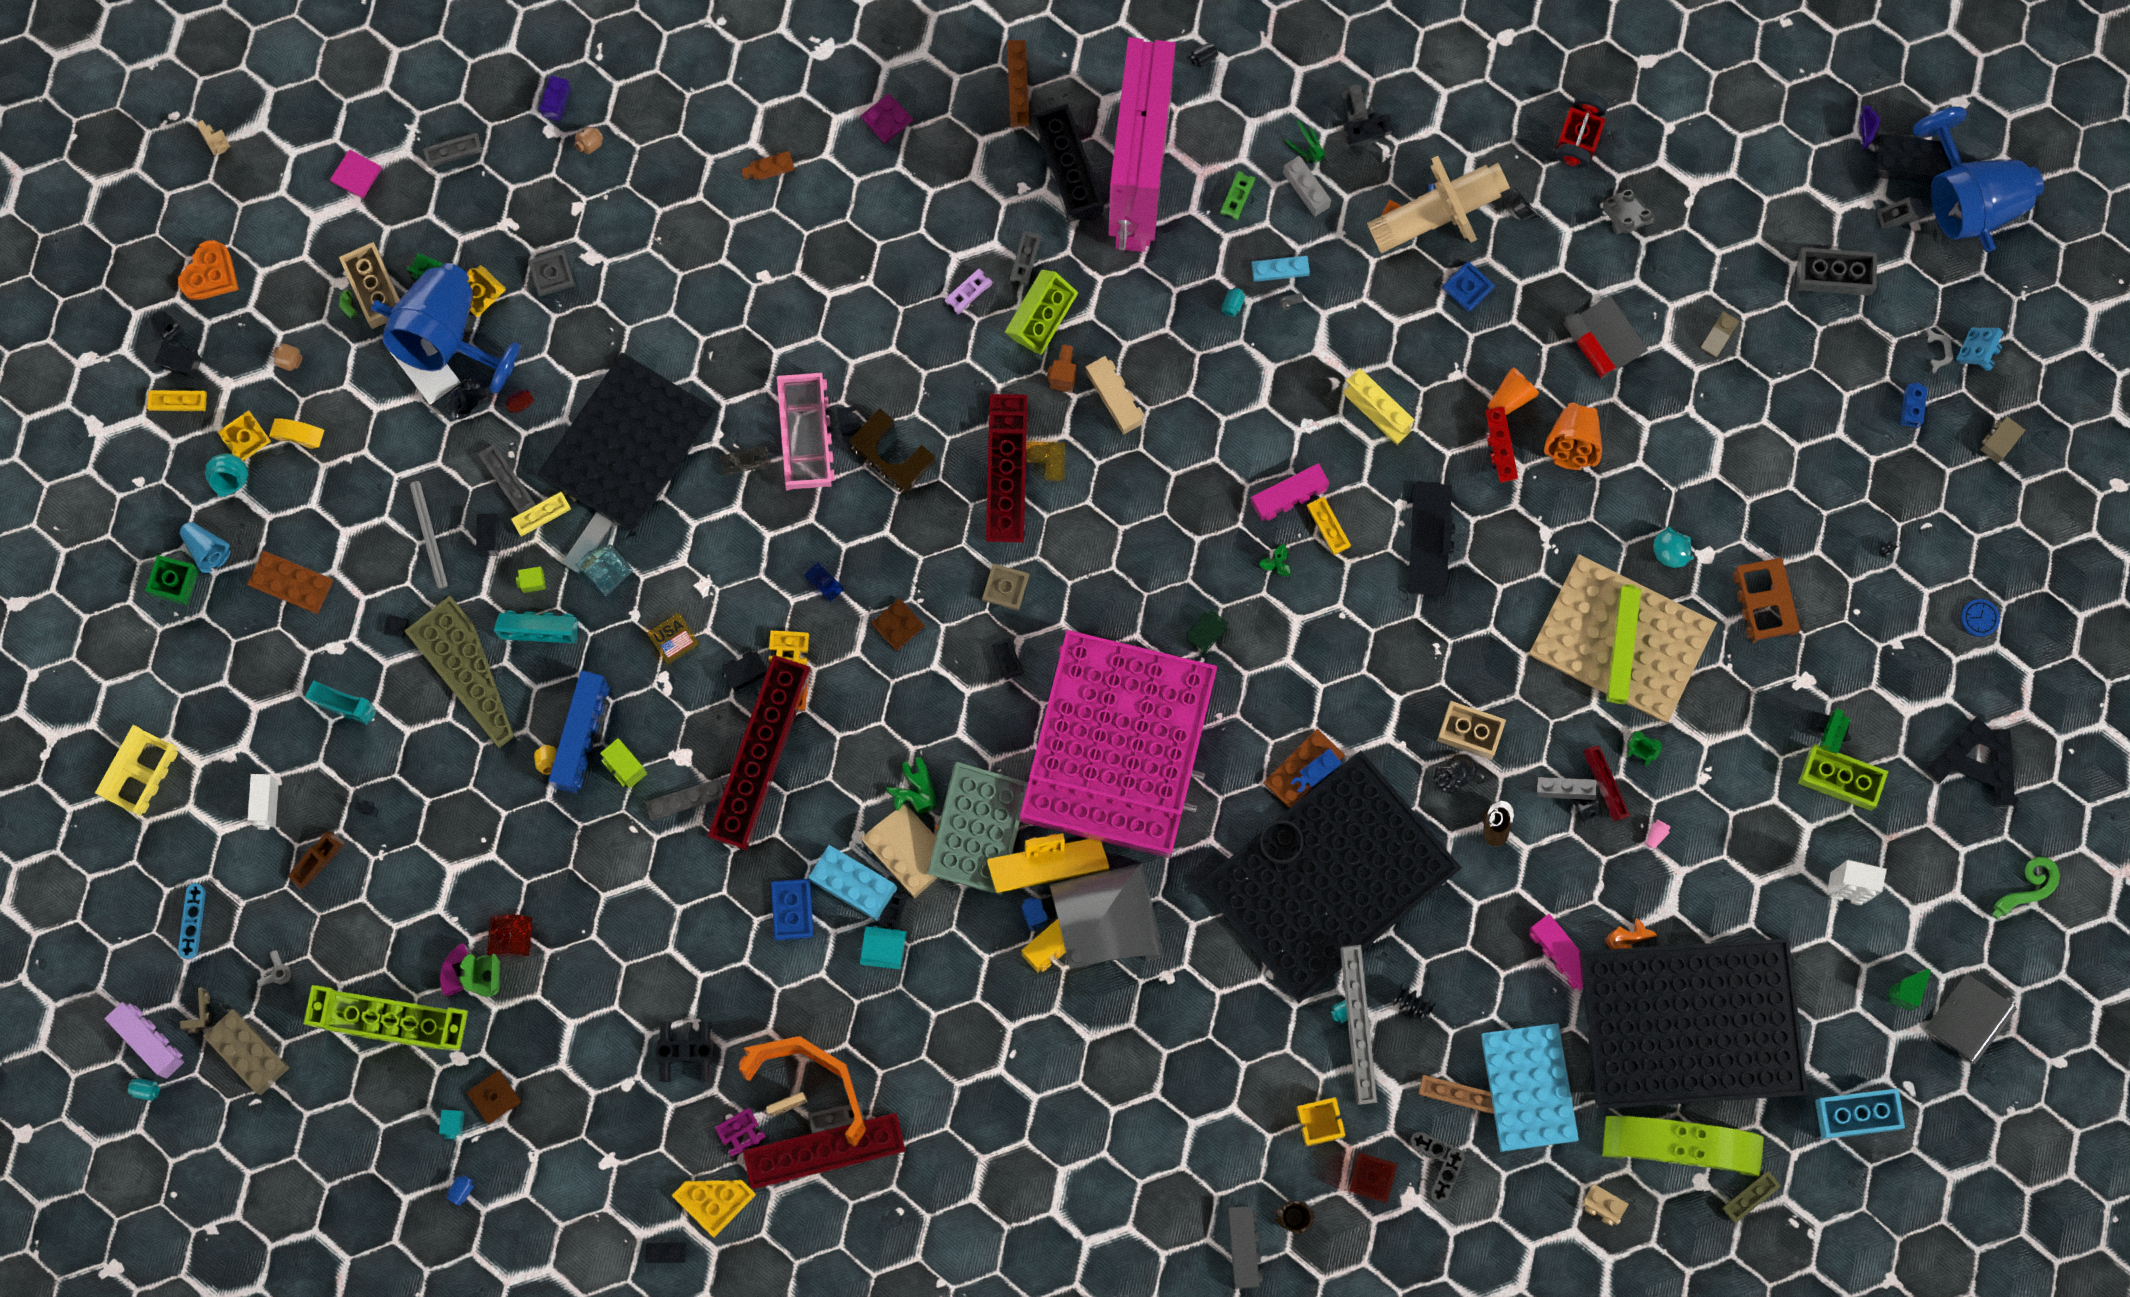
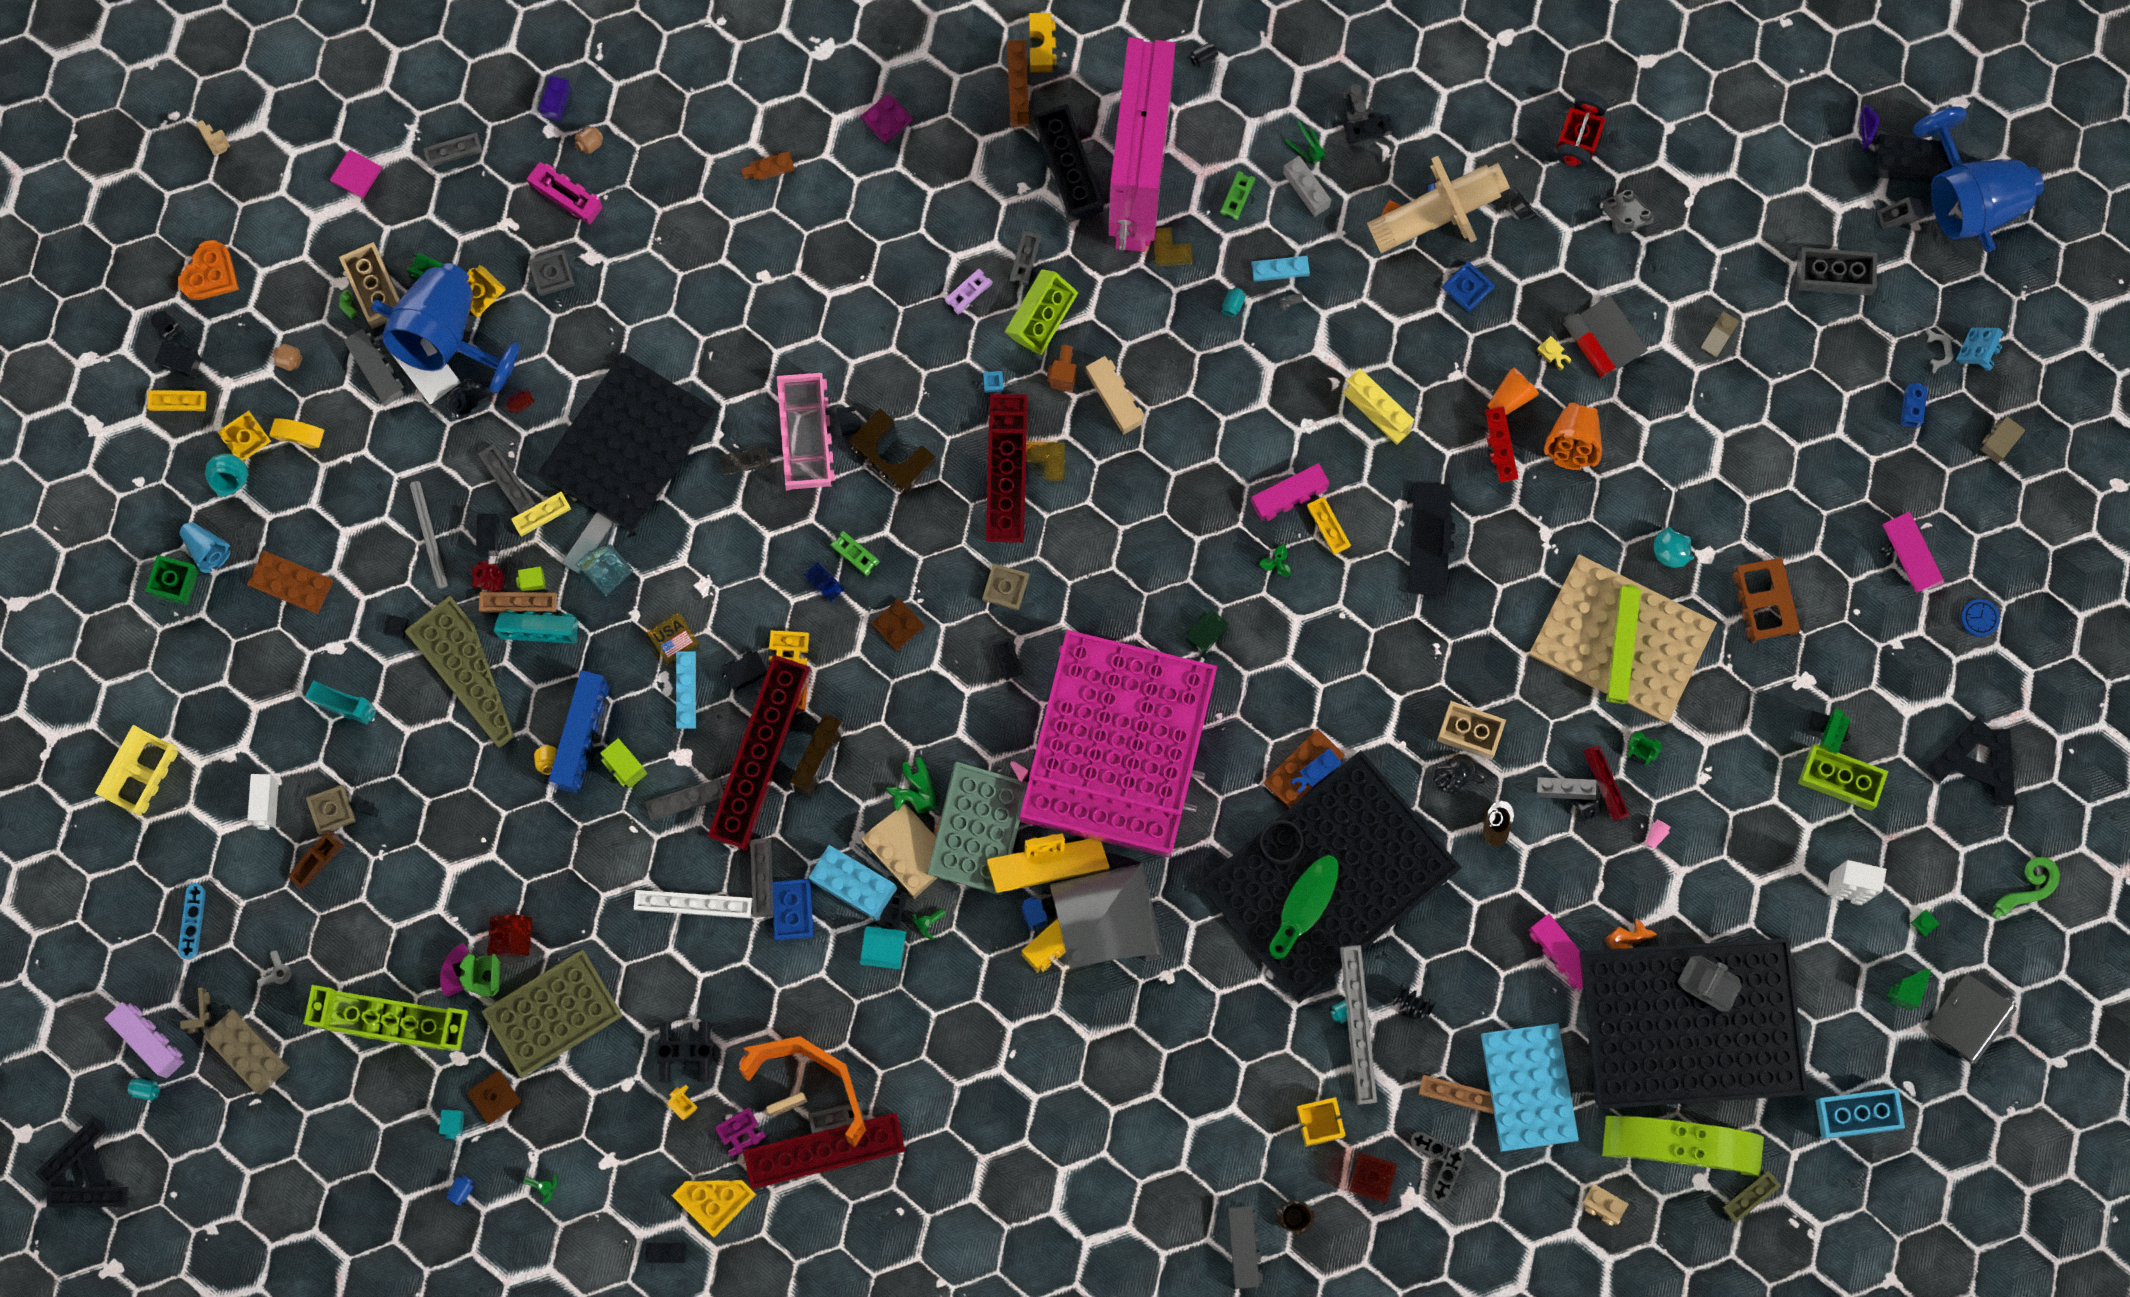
none -> black plate [35,1117,129,1208]
none -> dark tan plate [306,785,356,835]
none -> dark grey brick [343,329,404,406]
none -> dark red brick [471,561,504,592]
none -> medium nougat plate [479,592,557,613]
none -> olive plate [481,950,624,1079]
none -> green plant [524,1173,558,1206]
none -> dark pink brick [527,162,603,225]
none -> white plate [634,890,752,918]
none -> yellow bracket [667,1085,698,1120]
none -> medium azure plate [676,652,696,729]
none -> flat silver plate [750,838,774,918]
none -> dark brown arch [790,713,845,799]
none -> bright green plate [830,531,879,576]
none -> green plant [913,908,946,940]
none -> dark azure plate [983,371,1004,393]
none -> bright pink slope [1010,761,1029,782]
none -> yellow arch [1029,13,1056,72]
none -> clear yellow plate [1153,227,1193,267]
none -> green plant [1269,855,1338,959]
none -> light yellow plate [1537,336,1571,370]
none -> dark grey shield [1678,955,1742,1011]
none -> dark pink slope [1883,511,1945,593]
none -> green plate [1911,909,1940,937]

